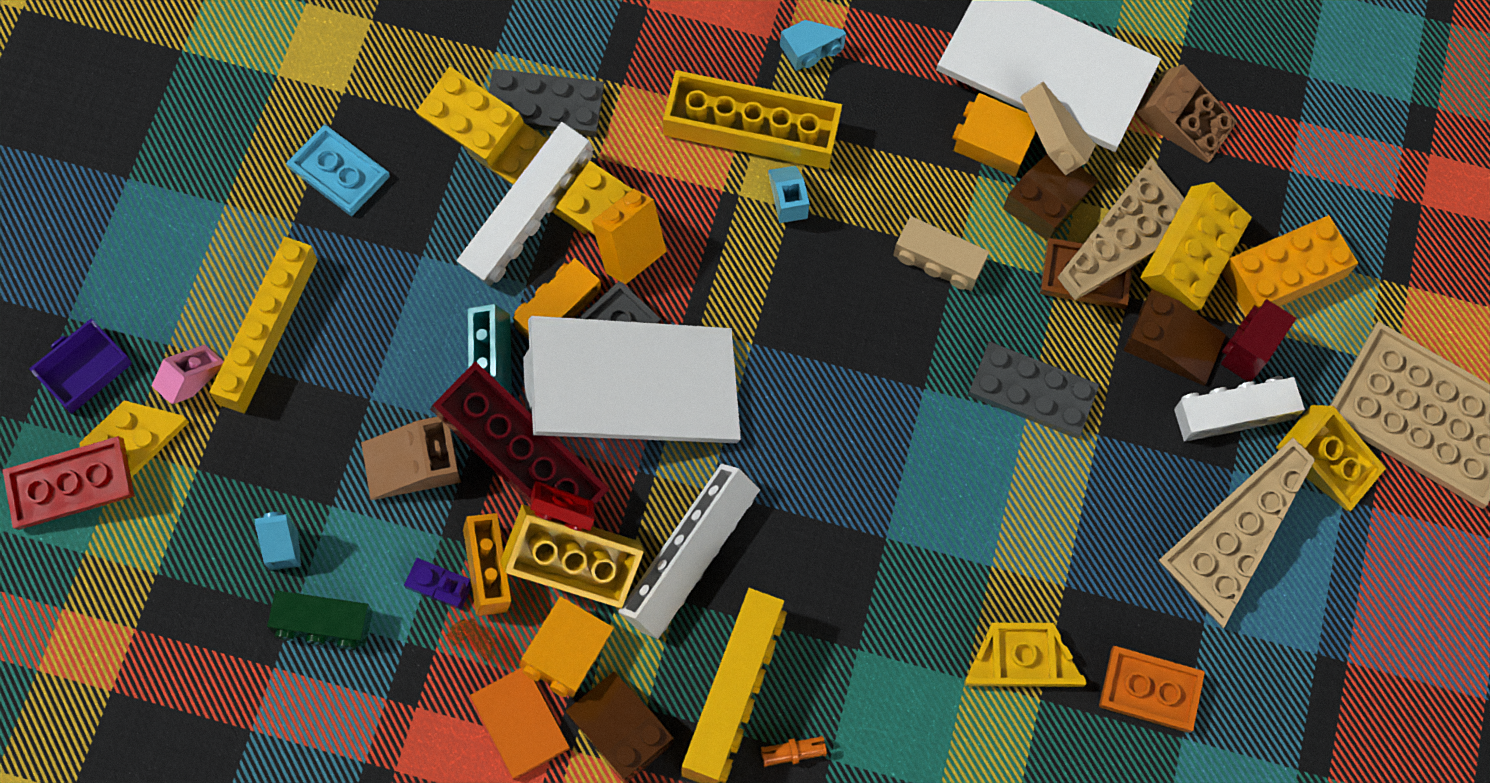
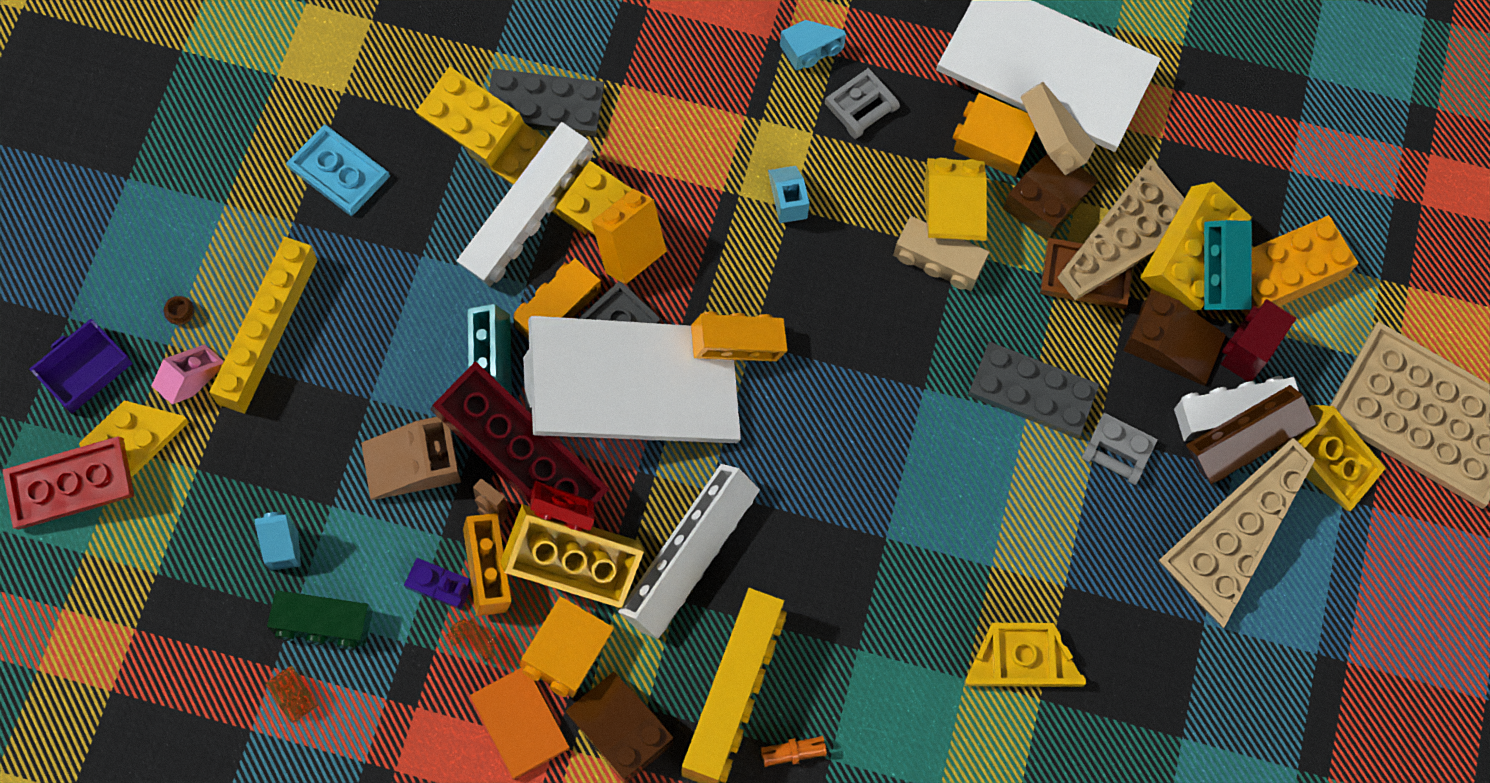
yellow brick [663,70,842,170] -> none
orange plate [1099,646,1205,733] -> none
medium nougat slope [1135,64,1237,163] -> none
none -> reddish brown plate [164,296,195,325]
none -> clear orange bracket [265,665,318,723]
none -> medium nougat plate [473,479,509,524]
none -> light orange brick [691,311,787,362]
none -> light grey plate [825,68,900,139]
none -> yellow slope [924,158,987,241]
none -> light grey plate [1081,413,1158,485]
none -> reddish brown brick [1186,385,1316,484]
none -> teal brick [1204,220,1252,310]

